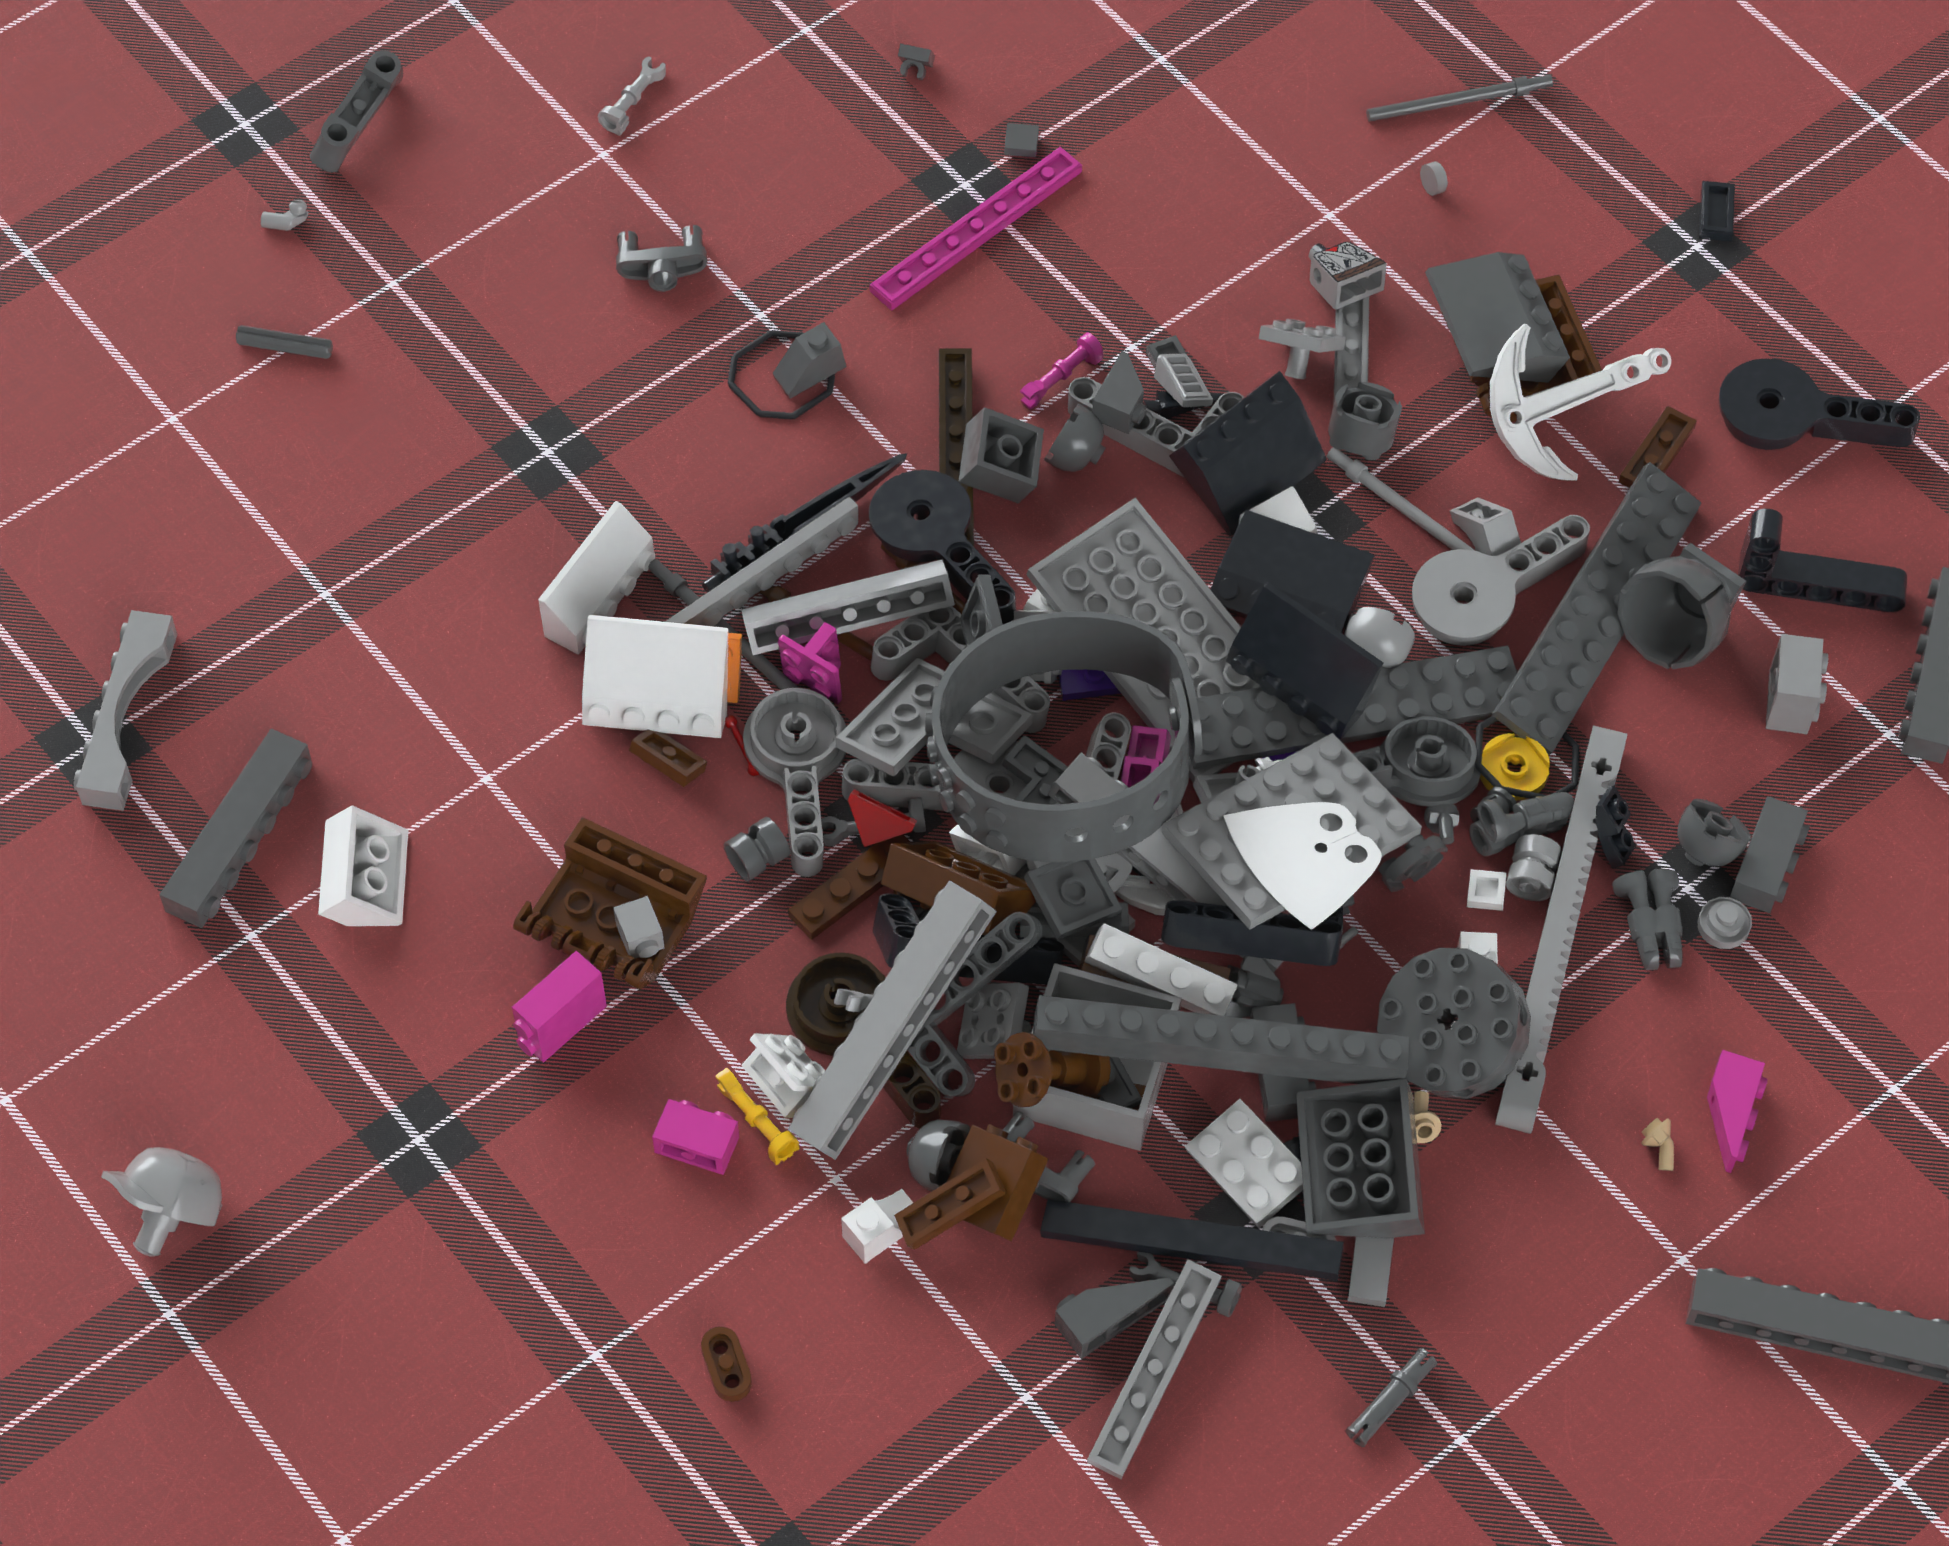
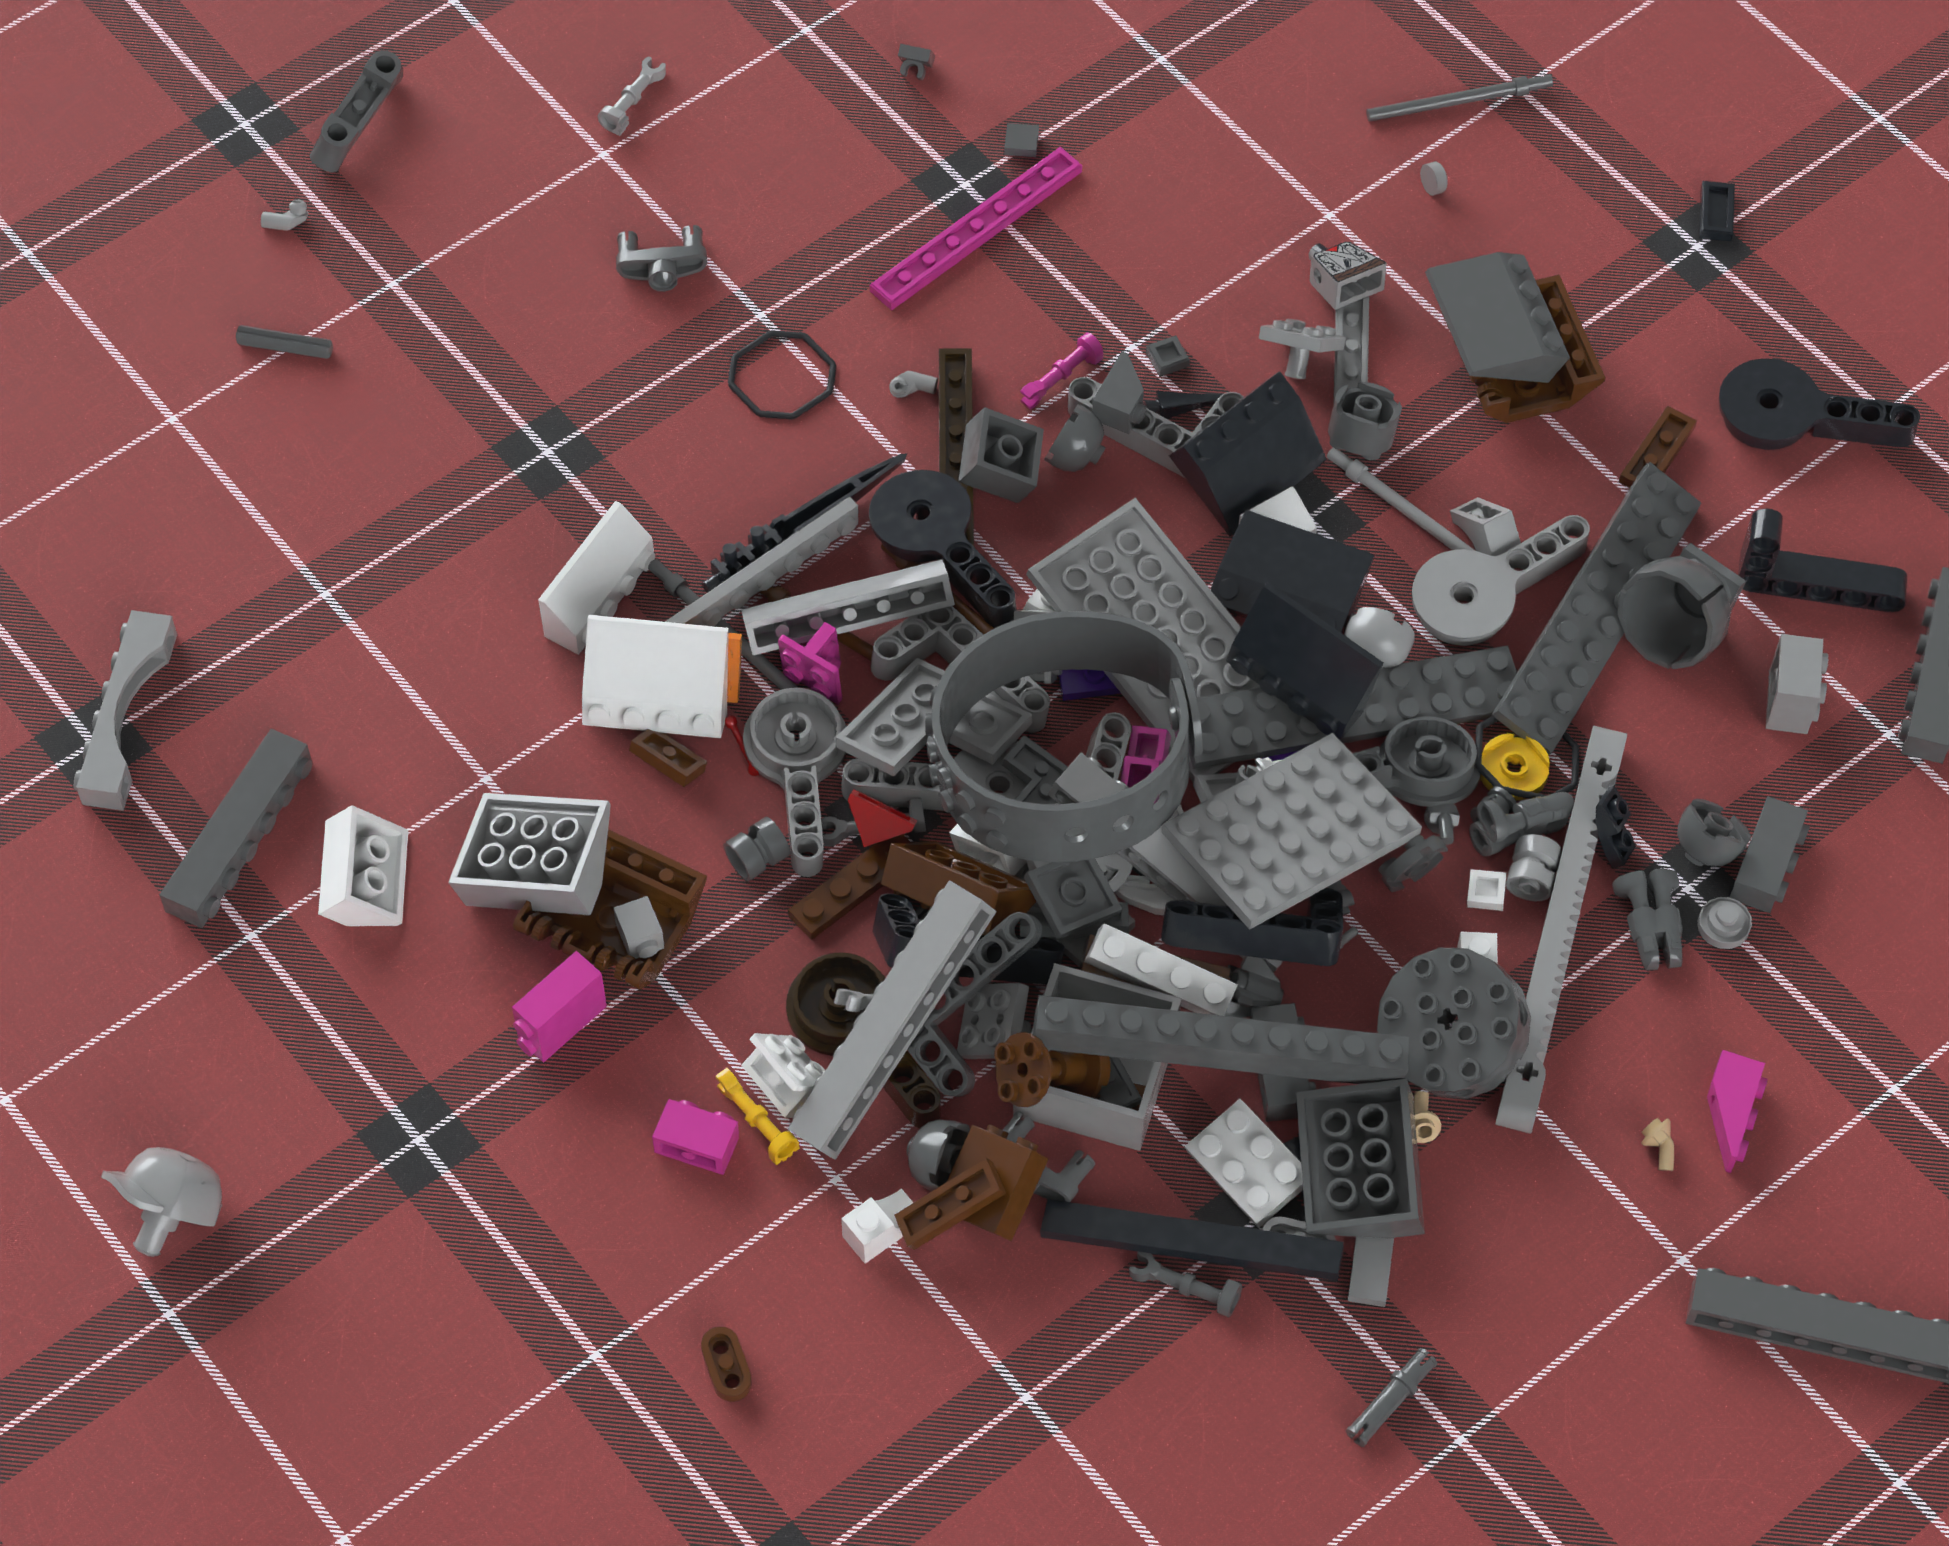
dark grey slope [773,322,847,399] -> none
dark grey tile [960,575,1003,646] -> none
dark grey slope [1054,1278,1174,1359] -> none
light grey plate [1087,1259,1222,1479] -> none
light grey slope [1154,353,1213,407] -> none
white piece [1223,802,1382,930] -> none
white piece [1490,324,1671,480] -> none
none -> light grey slope [448,793,611,915]
none -> light grey arm [889,371,938,398]

